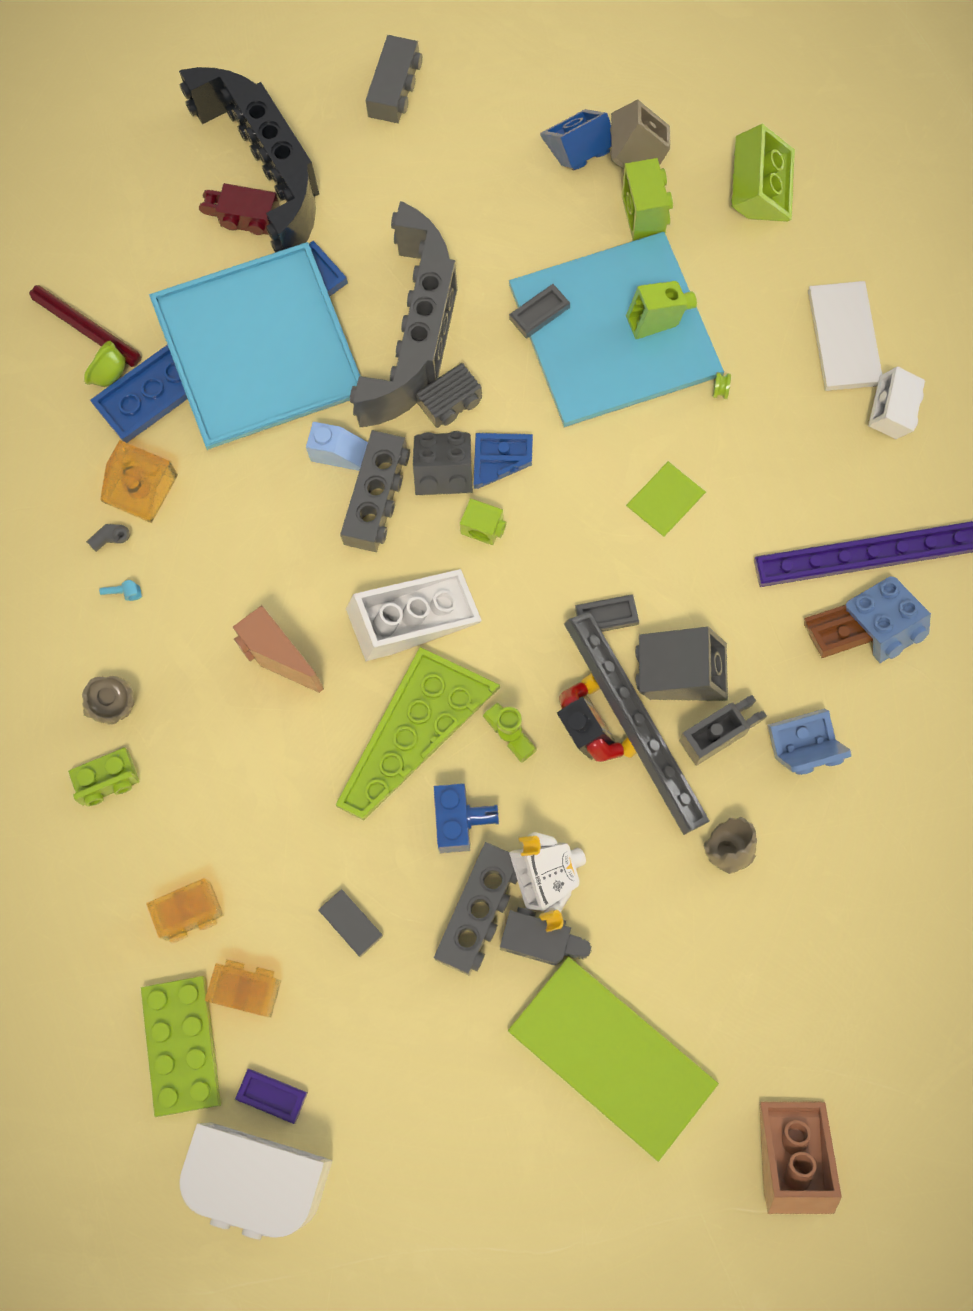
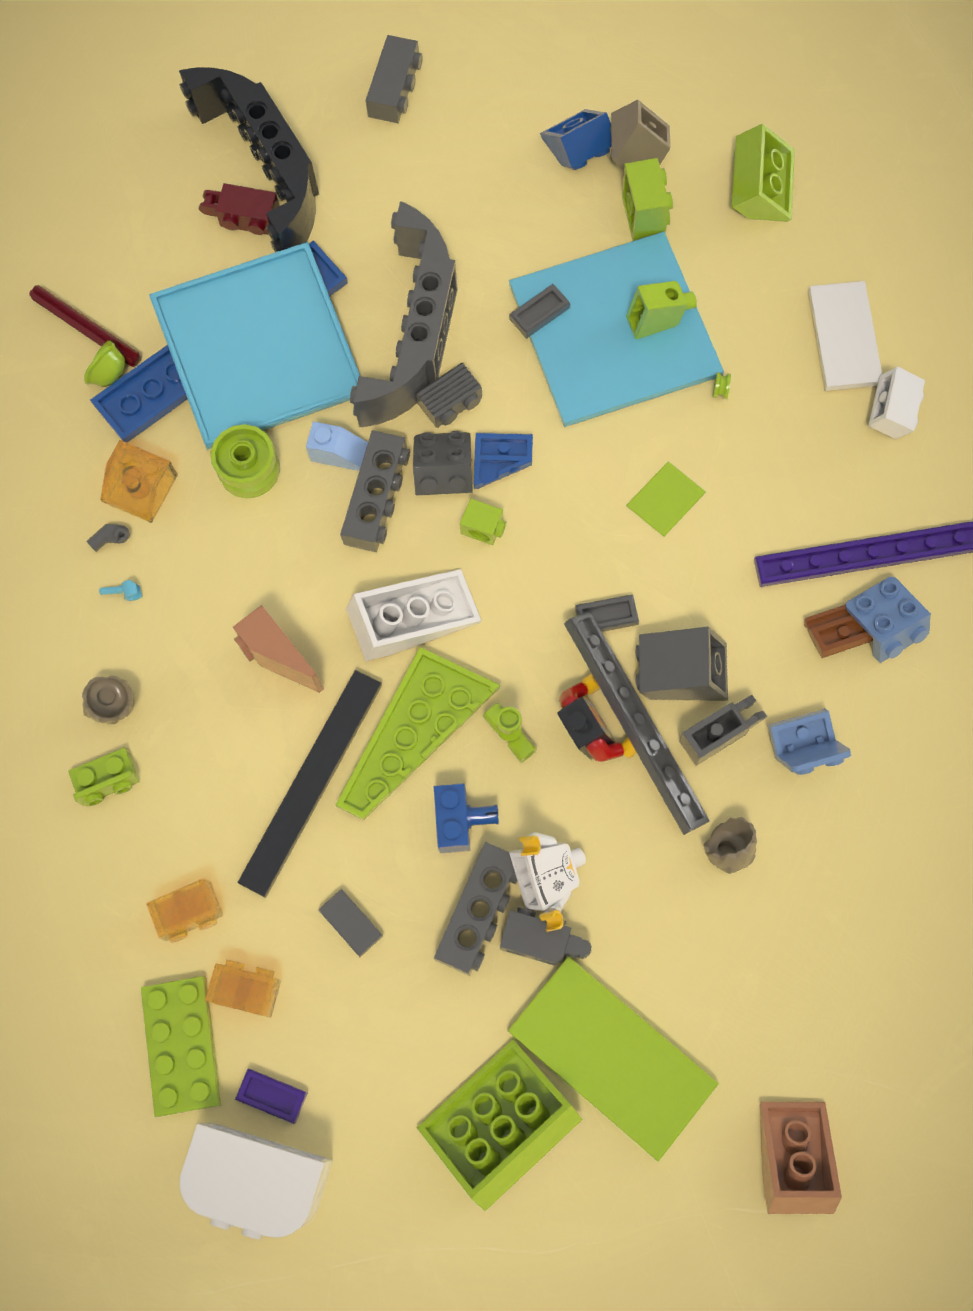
none -> lime wheel [210,424,280,499]
none -> black tile [237,670,382,898]
none -> lime slope [417,1040,583,1211]

